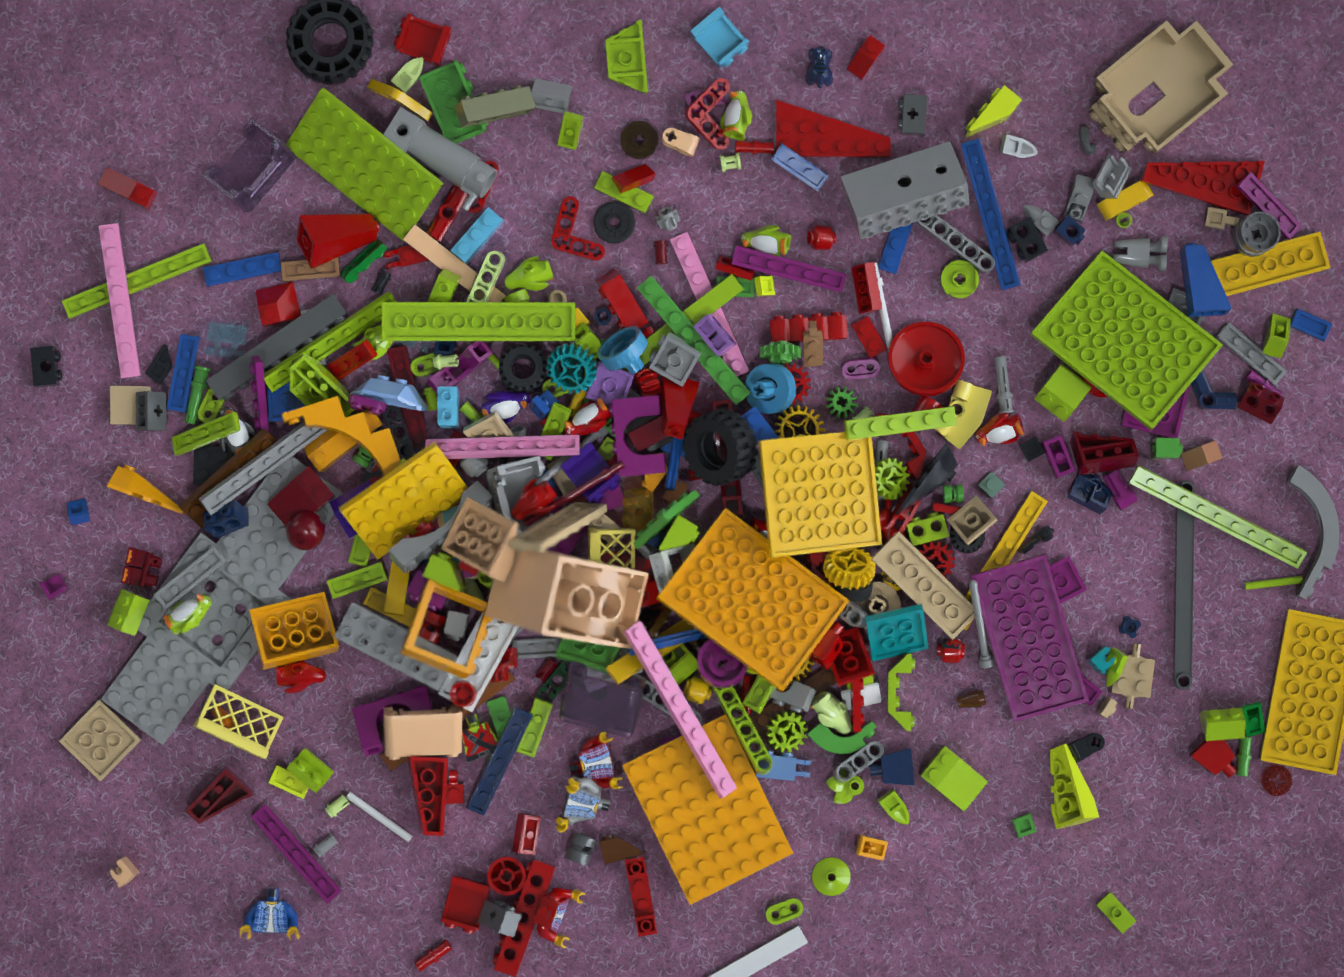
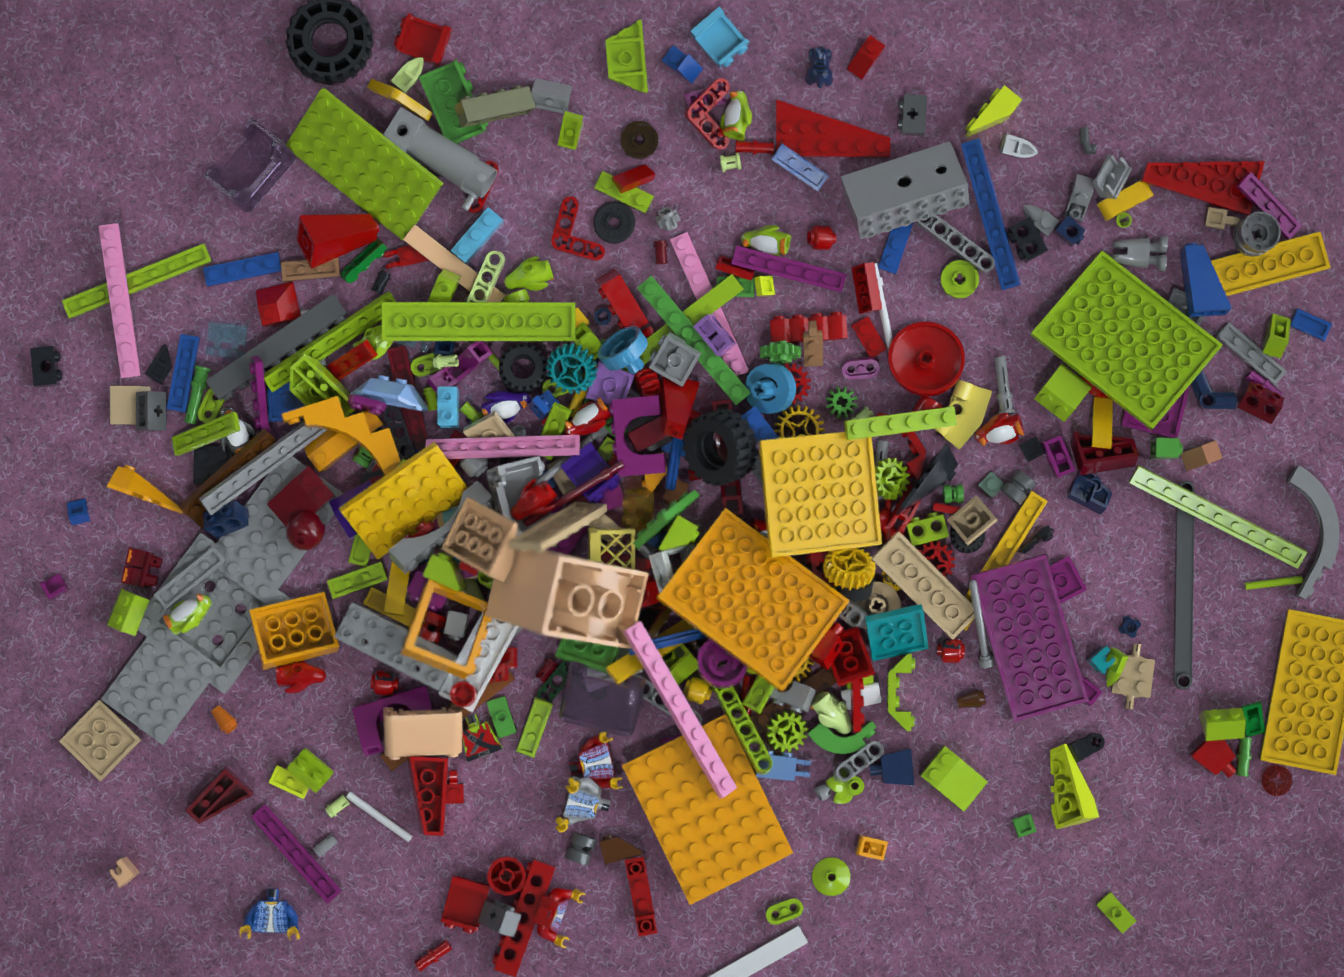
red slope [98,167,158,210] -> none
light yellow fence [193,684,284,759] -> none
red piece [427,185,468,242] -> none
dark blue tile [466,706,533,815] -> none
light grey tile [512,637,562,659] -> none
red slope [512,813,541,855] -> none
tan plate [548,290,567,303] -> none
light nougat piece [662,128,700,157] -> none
lime plate [877,788,909,825] -> none
tan panel [1089,21,1233,154] -> none
tan plate [1096,697,1118,718] -> none
magenta piece [1103,469,1138,510] -> none
none -> red head [370,670,399,696]
none -> blue slope [662,46,703,84]
none -> light grey hinge [815,784,831,802]
none -> dark grey wheel [1001,469,1037,505]
none -> yellow tile [1092,397,1113,449]

